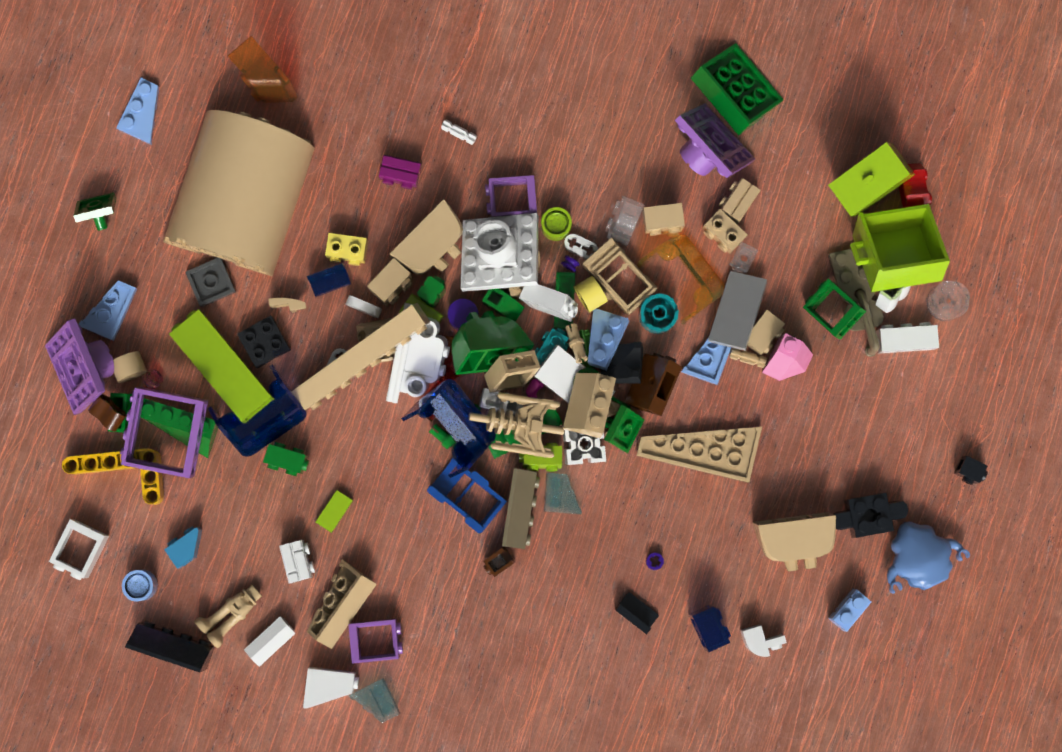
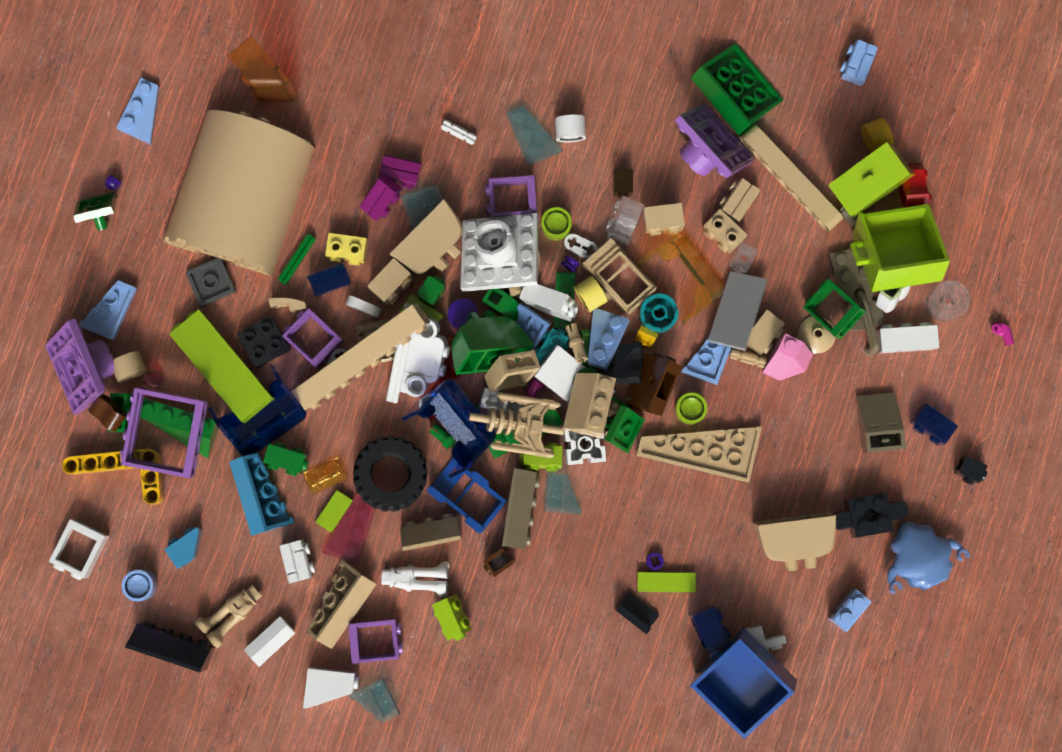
none -> dark purple hinge [105,174,122,190]
none -> dark azure wedge [229,453,295,536]
none -> green axle [278,233,316,285]
none -> medium lavender window [282,308,344,369]
none -> clear yellow slope [303,457,347,495]
none -> clear pink wing [322,494,376,564]
none -> black tyre [353,436,428,512]
none -> magenta brick [360,175,402,221]
none -> white piece [381,561,449,598]
none -> tan slope [400,513,462,551]
none -> clear light blue wing [401,184,442,230]
none -> lime brick [432,594,472,641]
none -> clear light blue wing [506,106,563,166]
none -> medium blue wing [516,303,551,351]
none -> white piece [555,115,586,143]
none -> dark brown brick [613,169,633,199]
none -> yellow tile [634,325,658,349]
none -> lime tile [637,572,696,592]
none -> lime piece [674,393,707,425]
none -> blue container [690,627,797,739]
none -> tan beam [739,124,843,232]
none -> tan dish [798,316,836,354]
none -> dark tan pin [838,206,858,228]
none -> light blue brick [840,40,878,86]
none -> dark tan slope [856,392,906,453]
none -> yellow piece [861,117,894,153]
none -> clear blue brick [910,403,958,446]
none -> dark pink arm [991,322,1014,346]

